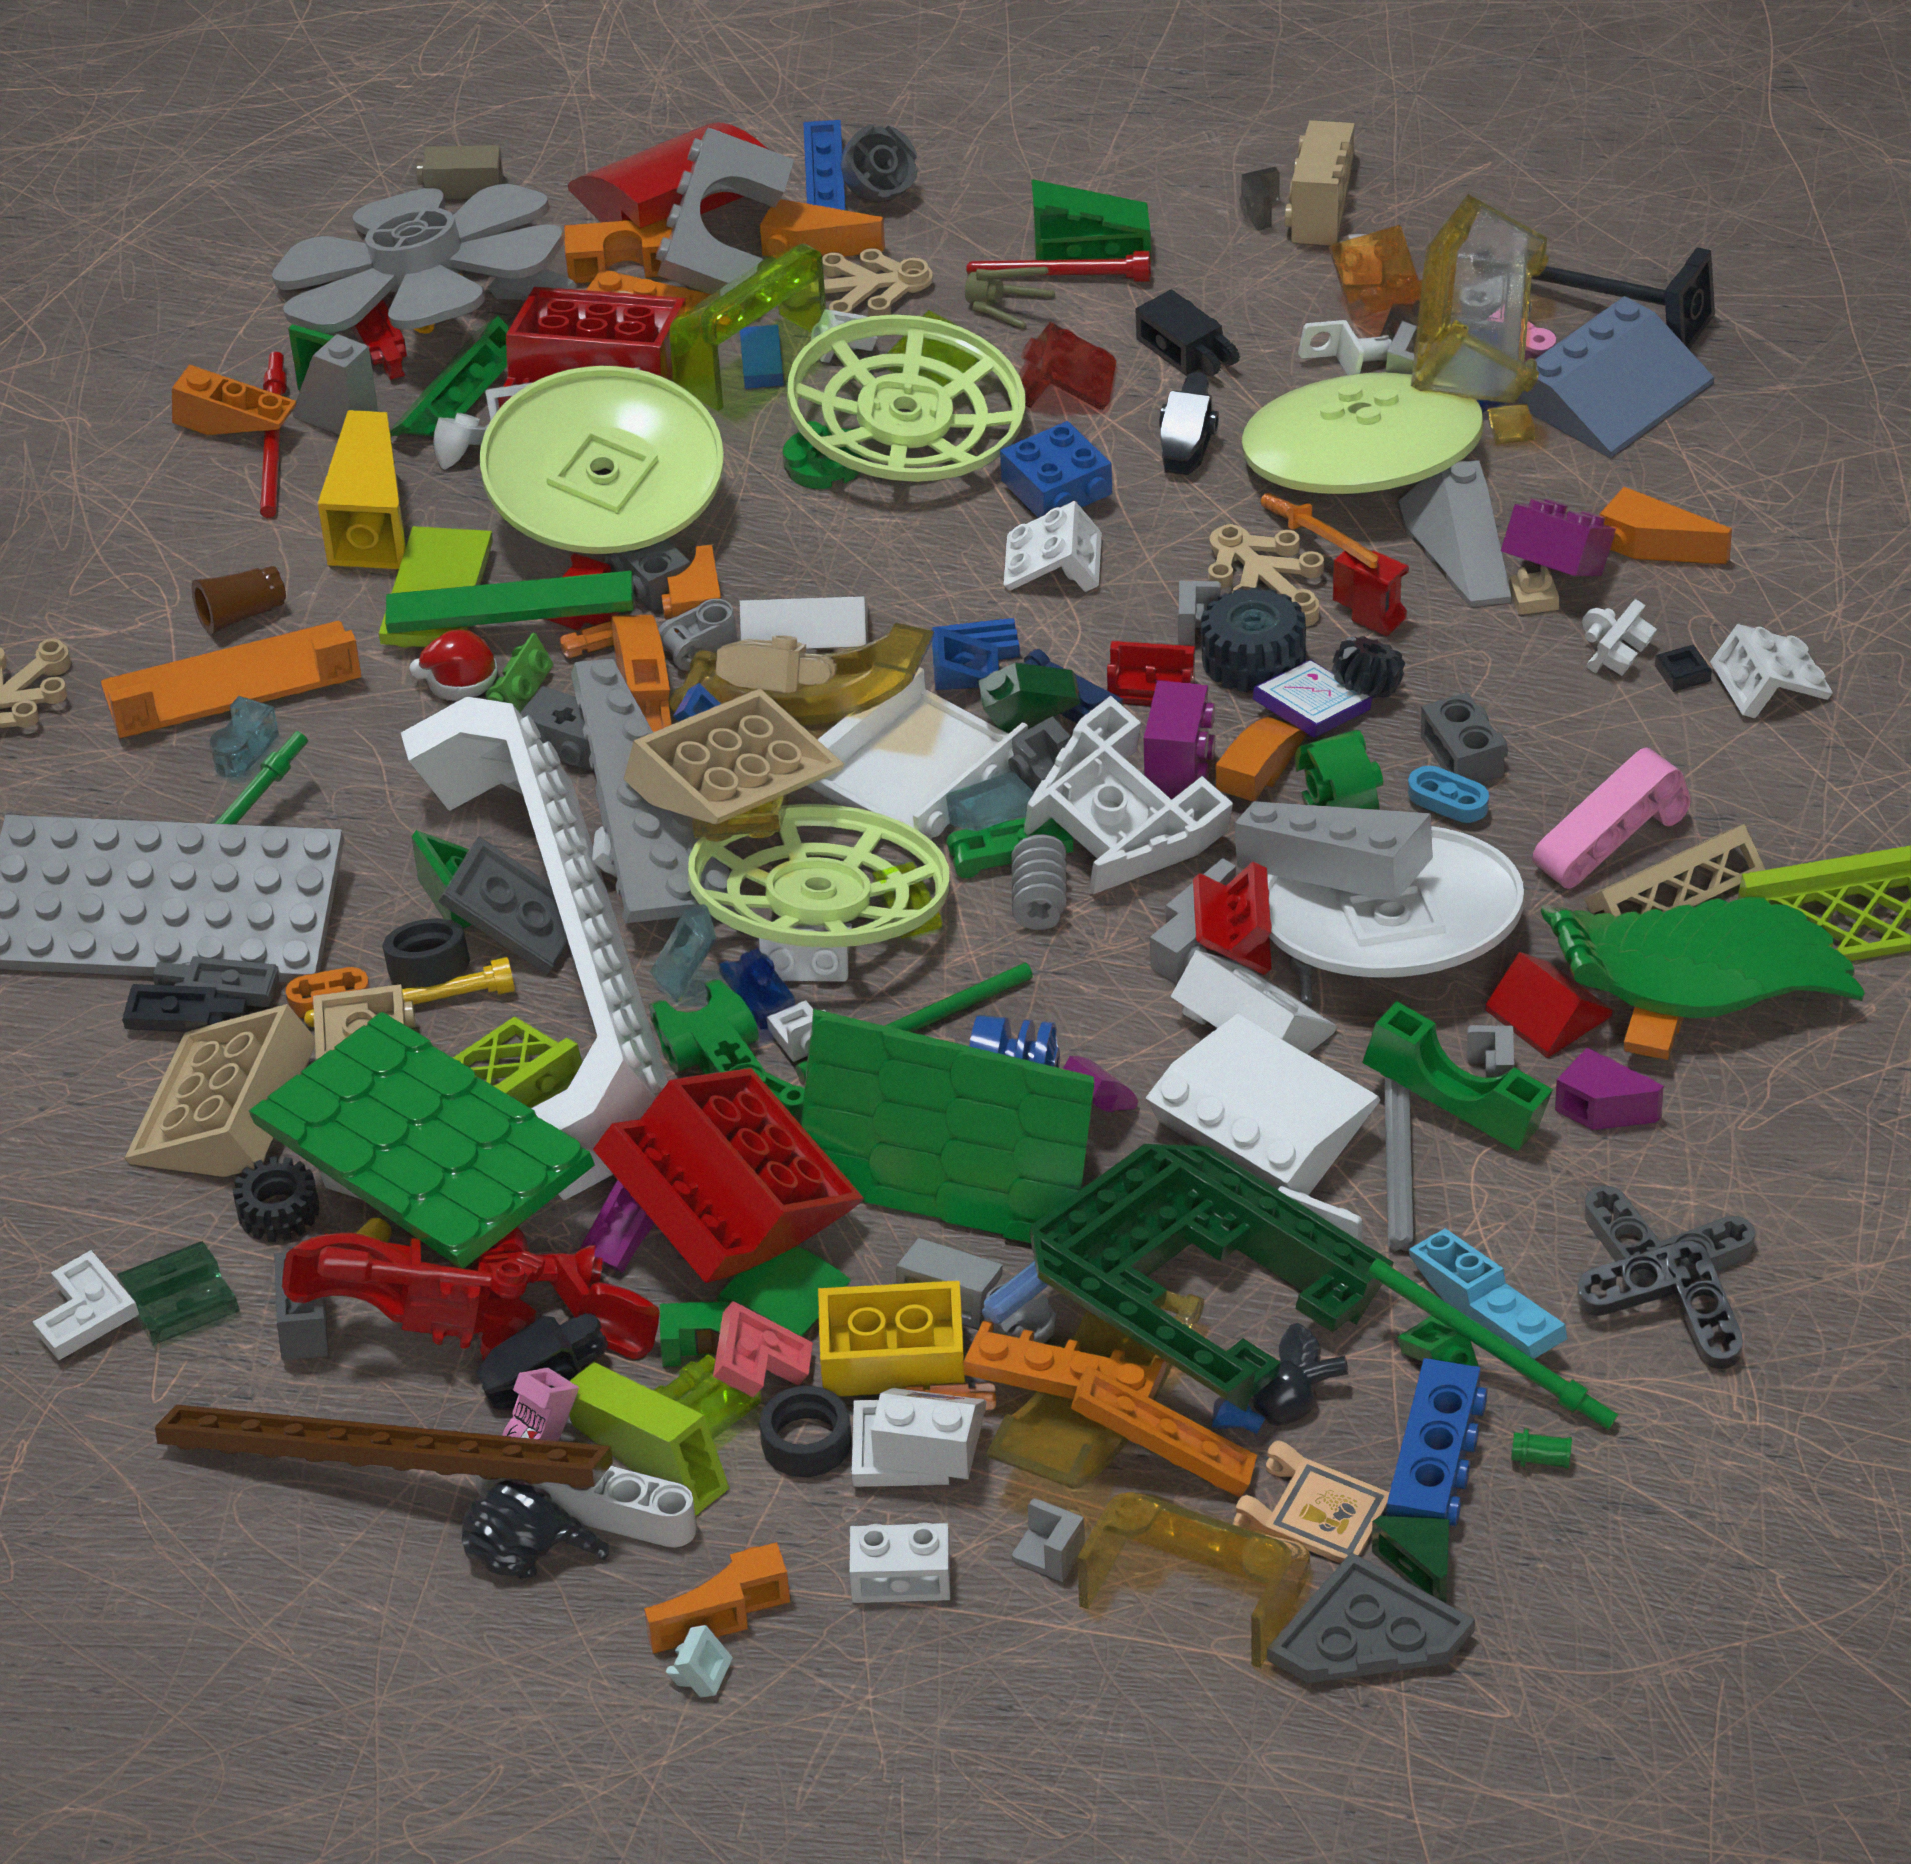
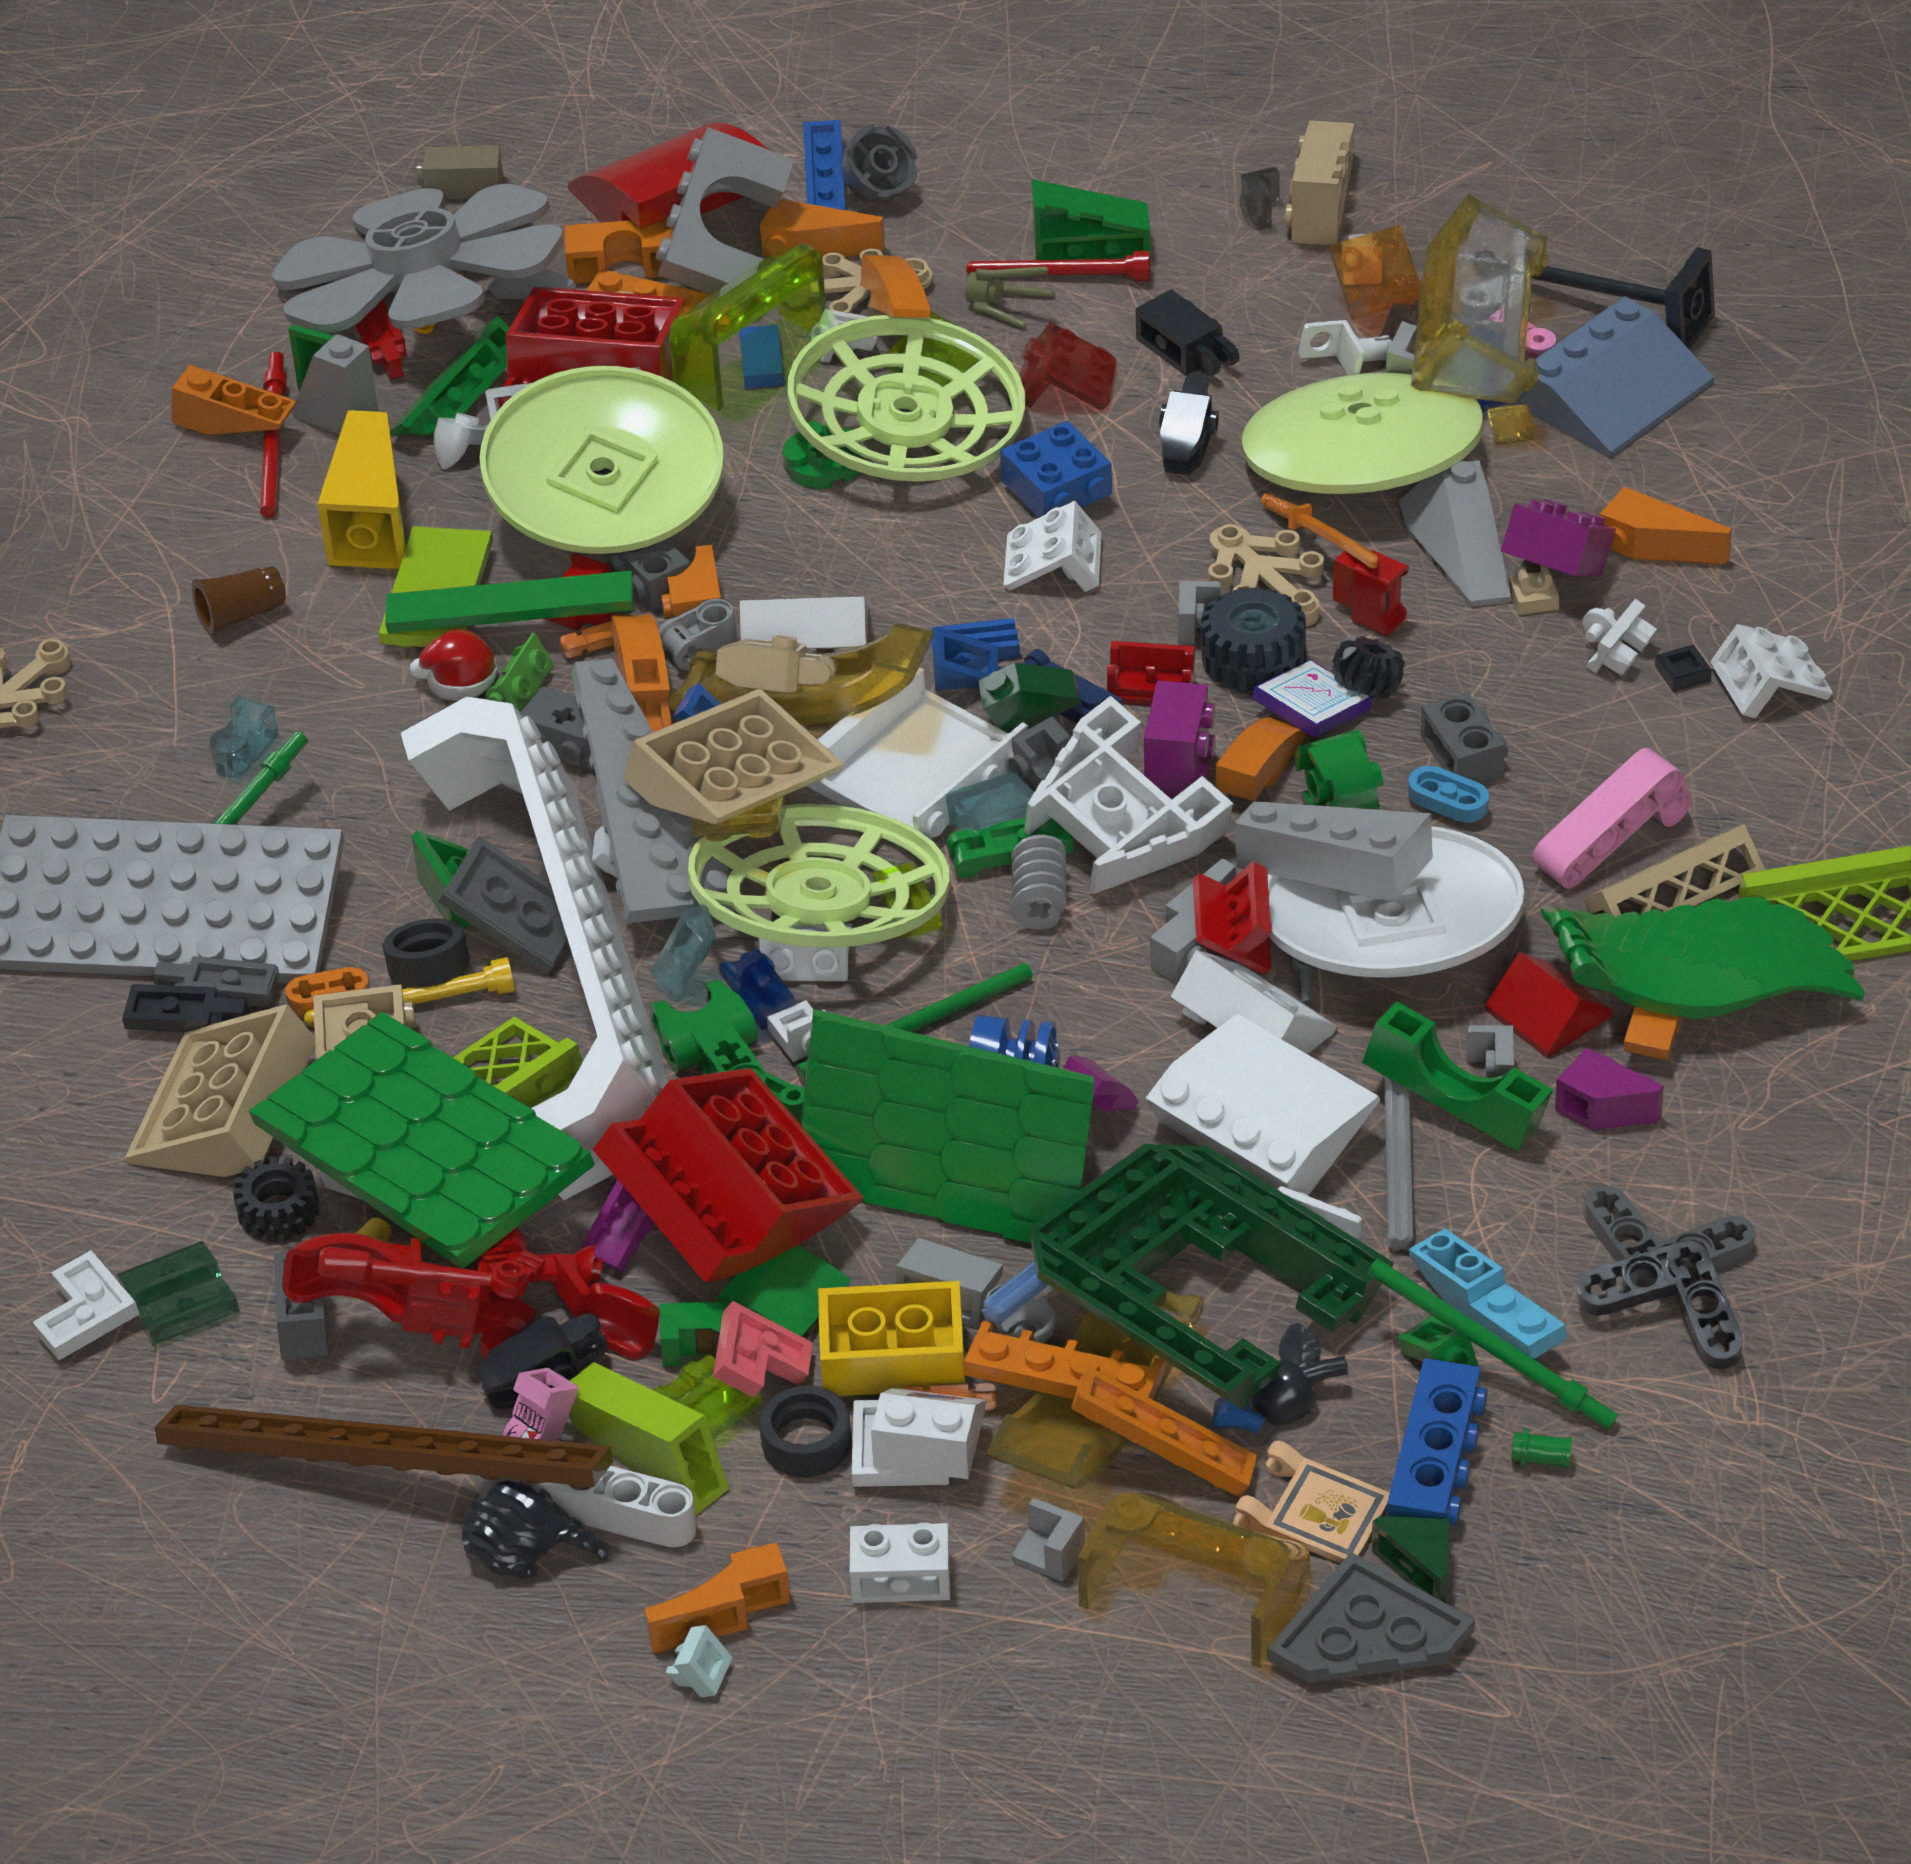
orange bracket [101,621,362,738] -> none
none -> orange slope [860,255,931,318]

